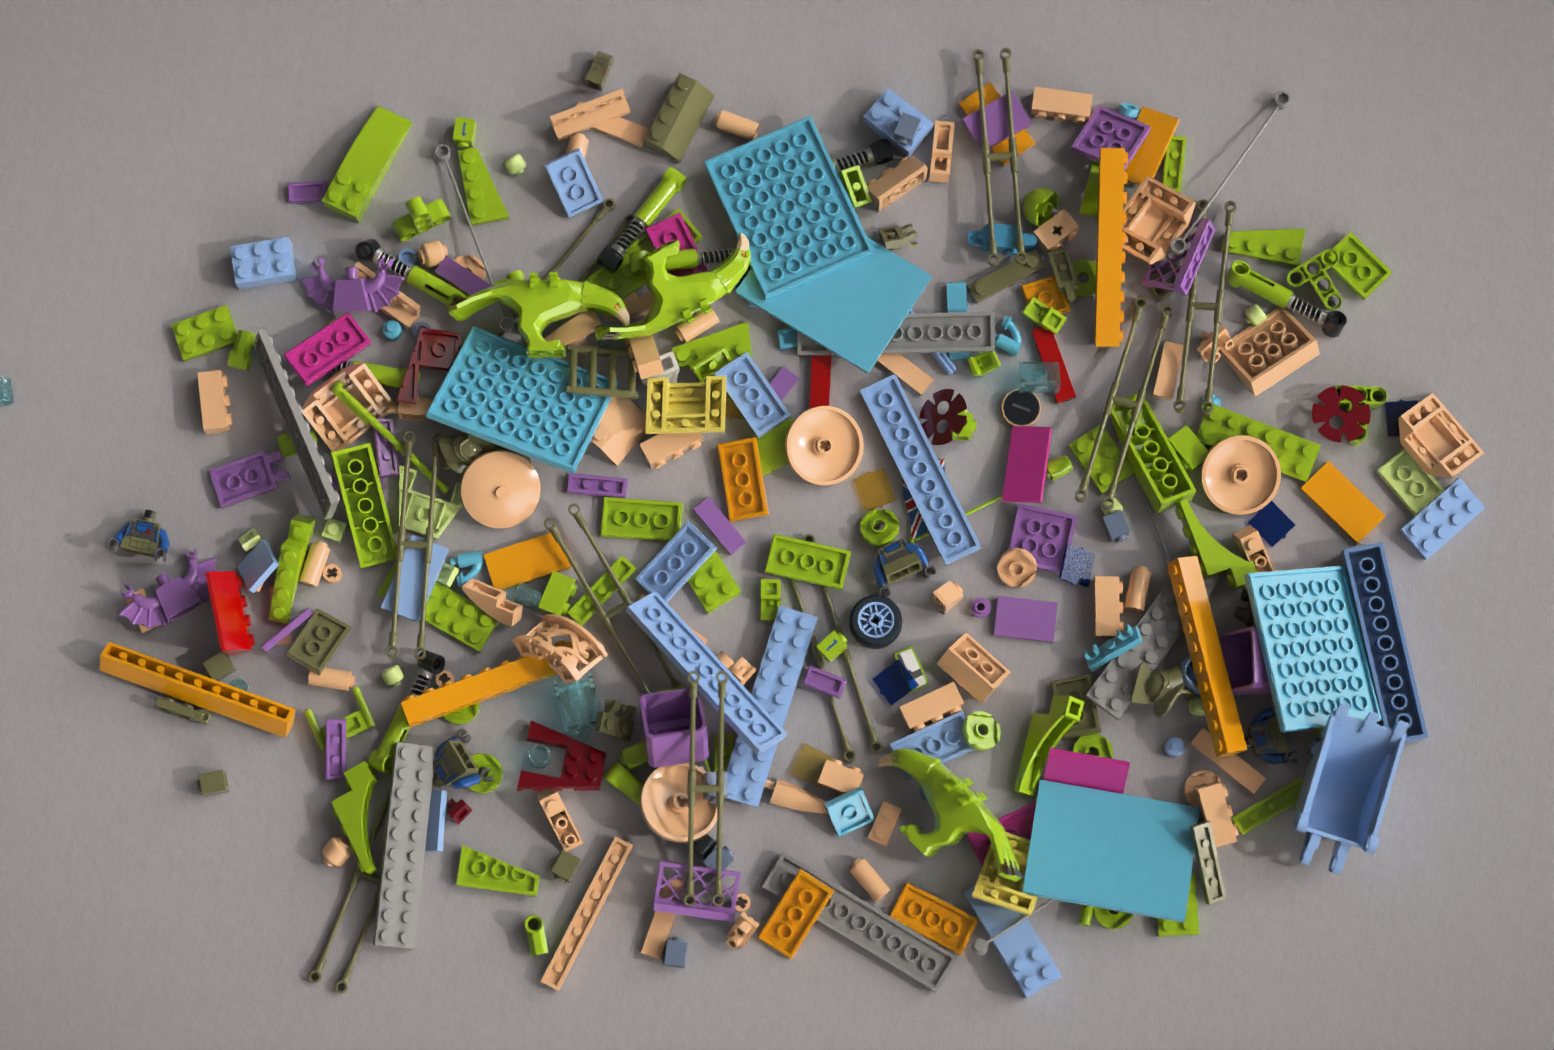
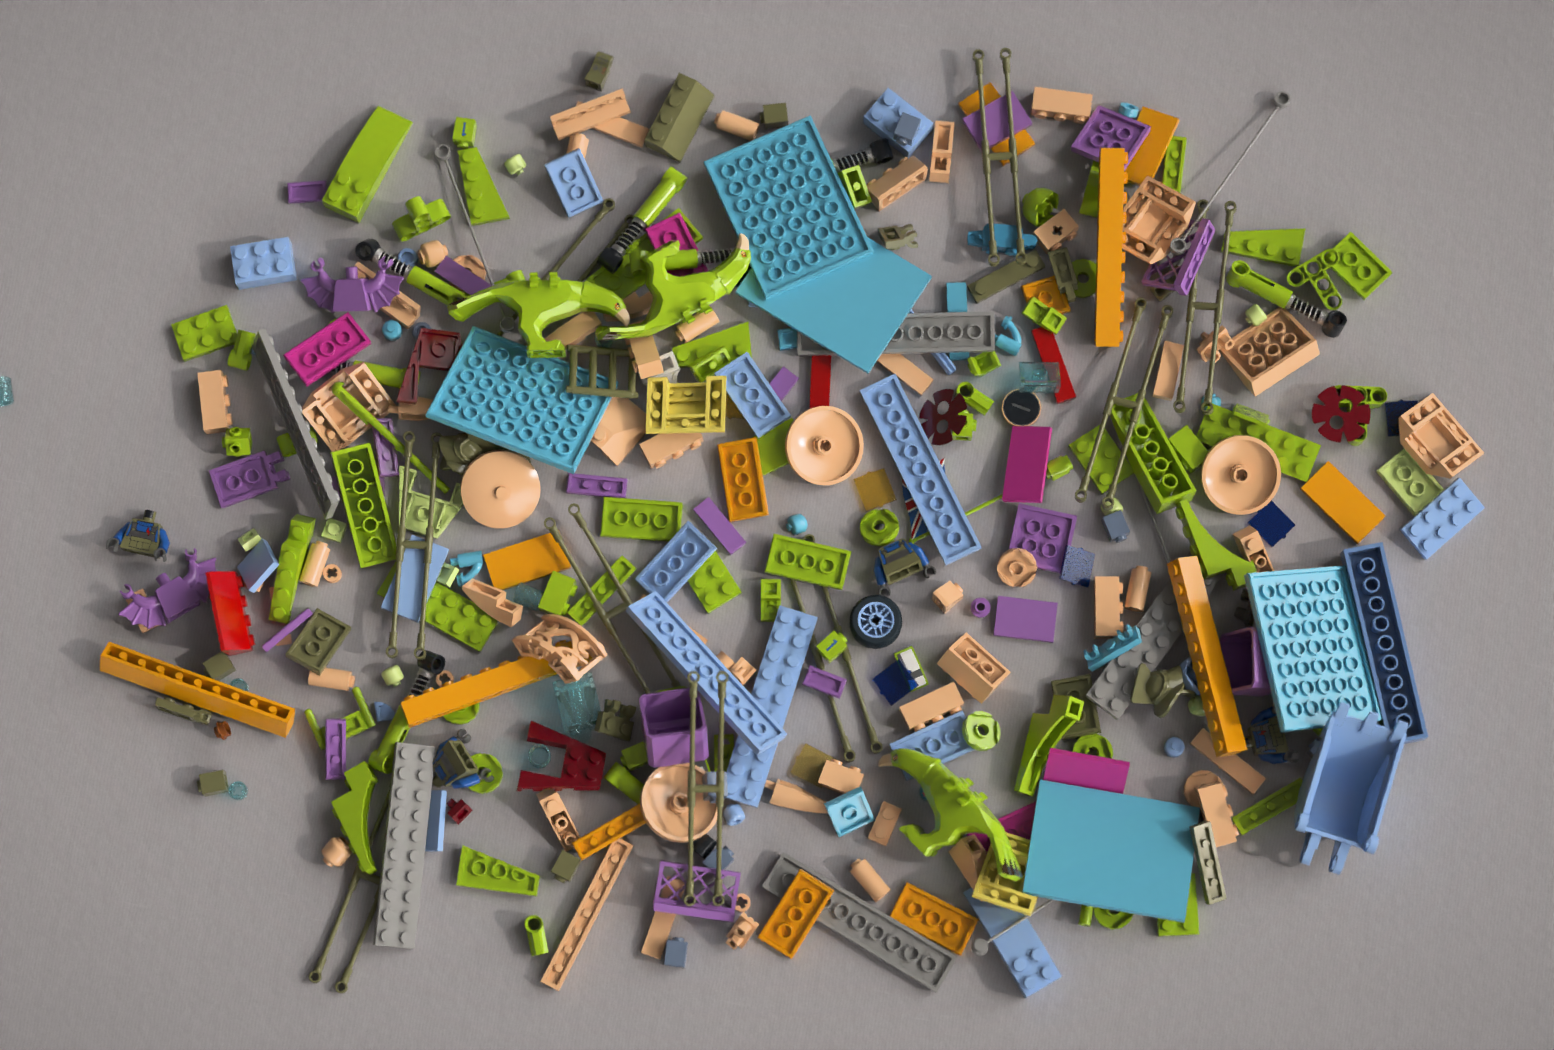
none -> dark orange plate [214,721,231,740]
none -> lime brick [222,427,253,457]
none -> clear light blue bush [229,781,248,800]
none -> light blue tile [374,702,395,722]
none -> light orange tile [572,803,646,861]
none -> light blue piece [723,804,745,826]
none -> olive brick [759,102,788,130]
none -> medium azure piece [786,514,808,535]
none -> light nougat slope [949,834,986,902]
none -> lime piece [955,382,994,416]
none -> lime piece [1233,403,1270,427]

